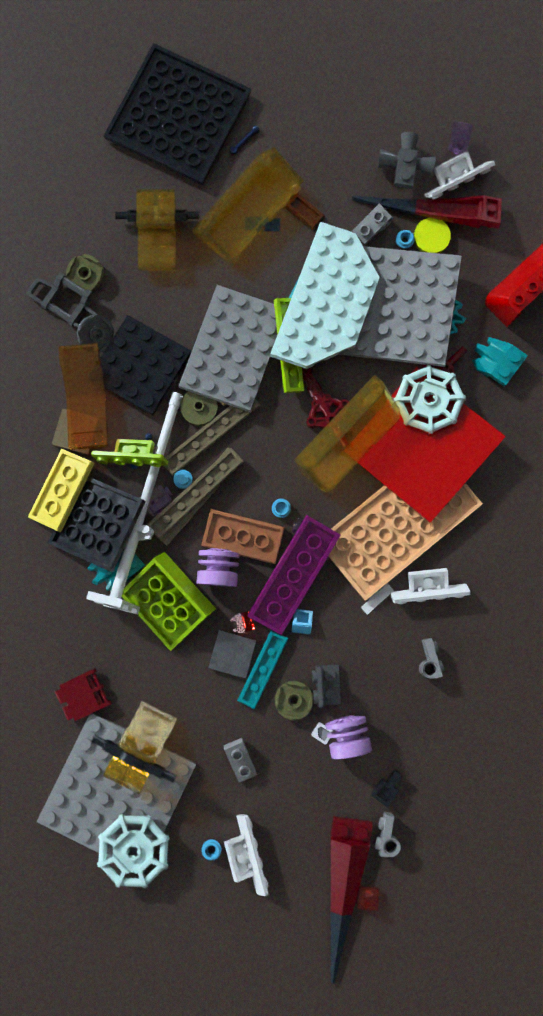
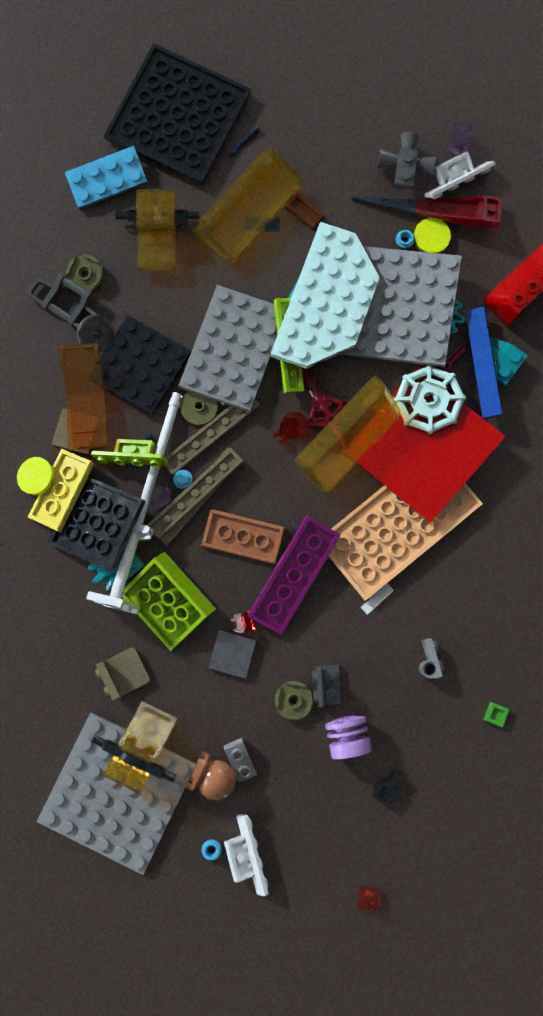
dark red plate [55,668,112,721] -> none
light aqua plate [97,814,170,889] -> none
lavender wheel [196,548,239,587] -> none
teal tile [237,630,288,709] -> none
medium azure plate [272,499,291,518] -> none
medium azure slope [291,609,313,634] -> none
sticker [311,722,332,745] -> none
dark red plate [330,816,373,985] -> none
light grey plate [352,204,393,245] -> none
light grey plate [375,812,401,857] -> none
white bracket [390,568,470,604] -> none
none -> neon yellow tile [17,457,55,495]
none -> medium azure plate [65,146,148,209]
none -> dark tan bracket [95,647,150,700]
none -> nougat tile [186,751,237,801]
none -> clear red piece [273,411,309,444]
none -> blue tile [465,307,503,420]
none -> bright green tile [483,702,510,728]

